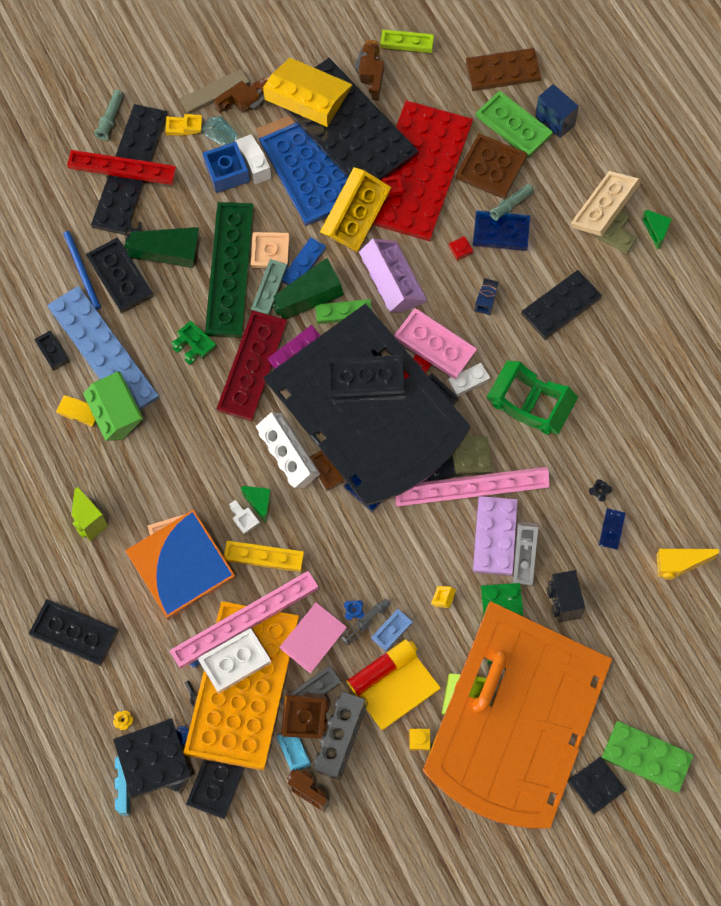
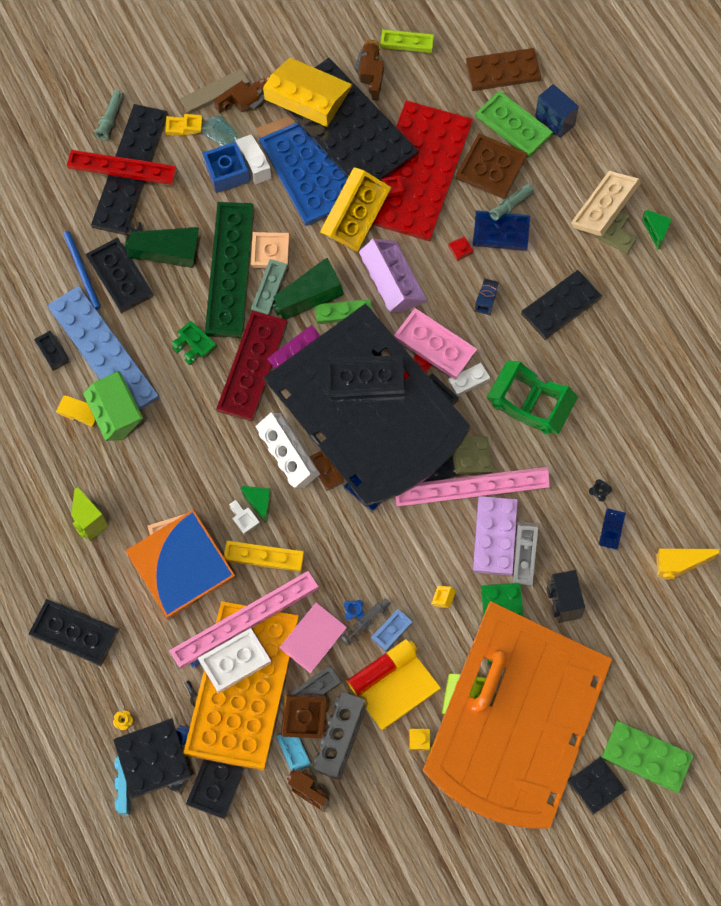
blue plate [282,237,326,286] -> none

